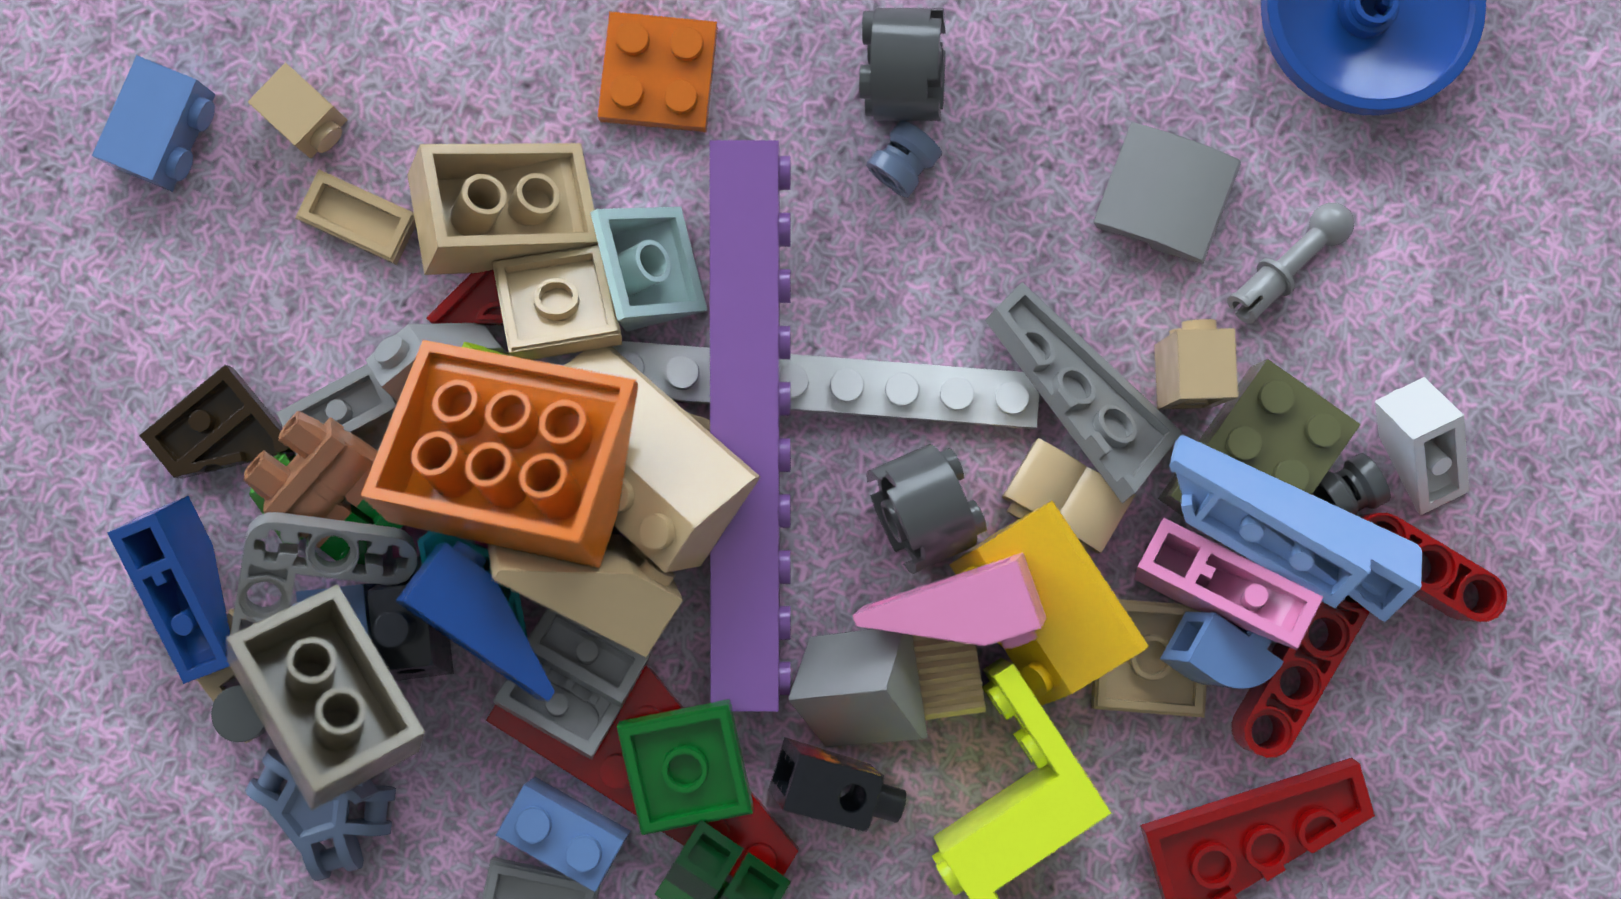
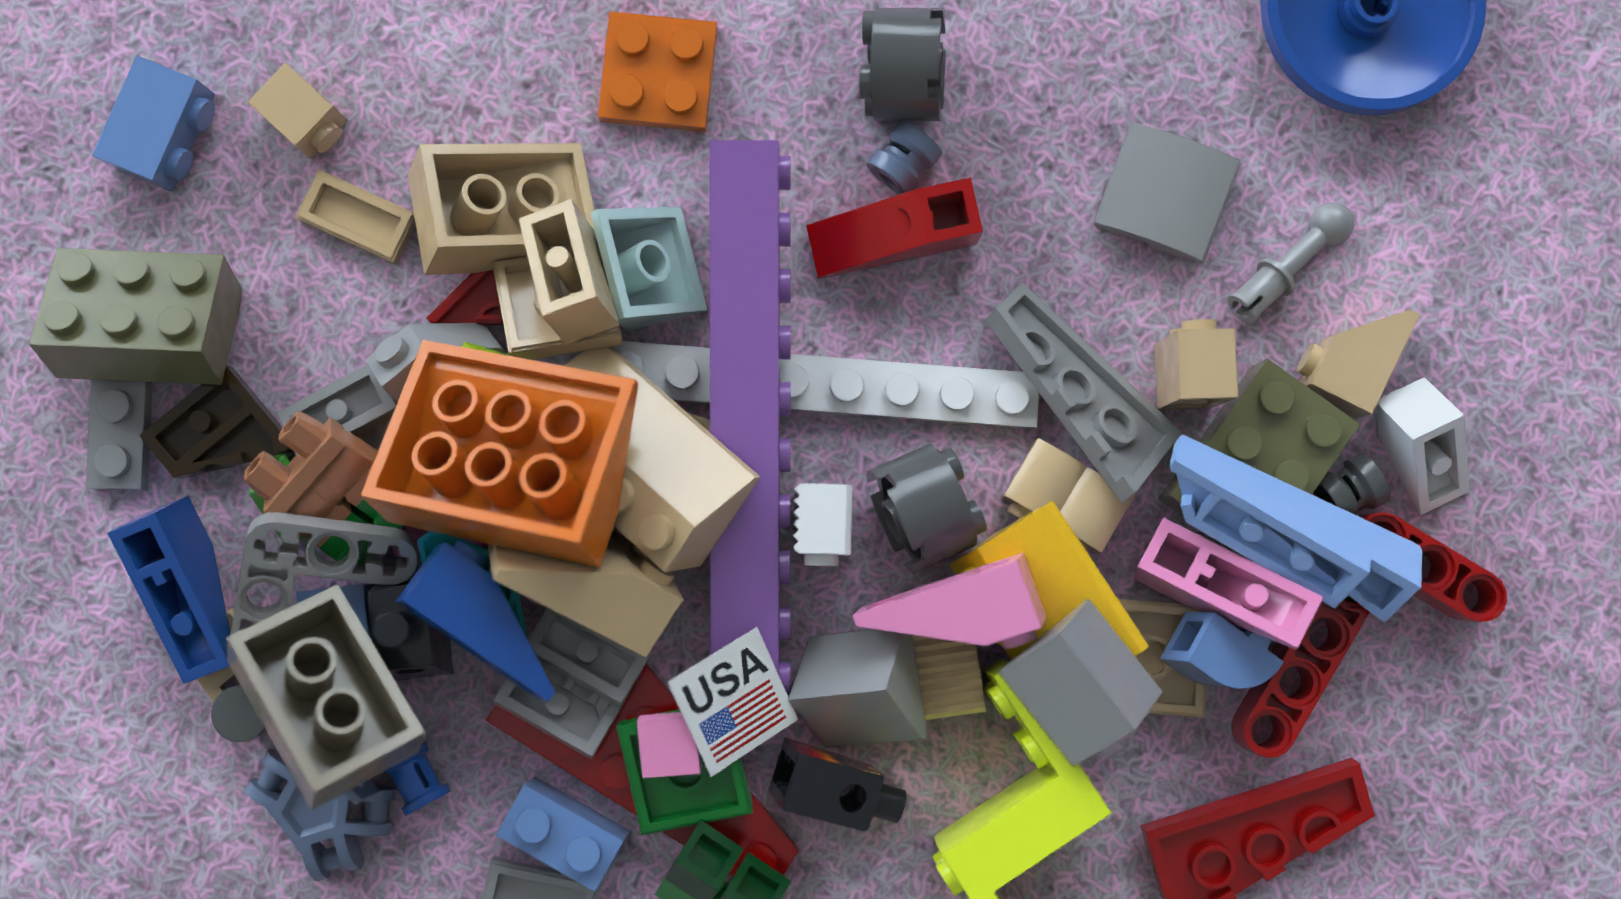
none -> olive brick [29,248,242,385]
none -> light grey hinge [86,380,152,490]
none -> blue bush [383,742,451,816]
none -> tan brick [518,199,619,344]
none -> bright pink tile [637,712,702,778]
none -> sticker [668,627,798,777]
none -> white brick [793,483,852,566]
none -> red slope [806,177,983,279]
none -> light grey slope [998,599,1163,766]
none -> tan slope [1297,310,1421,419]

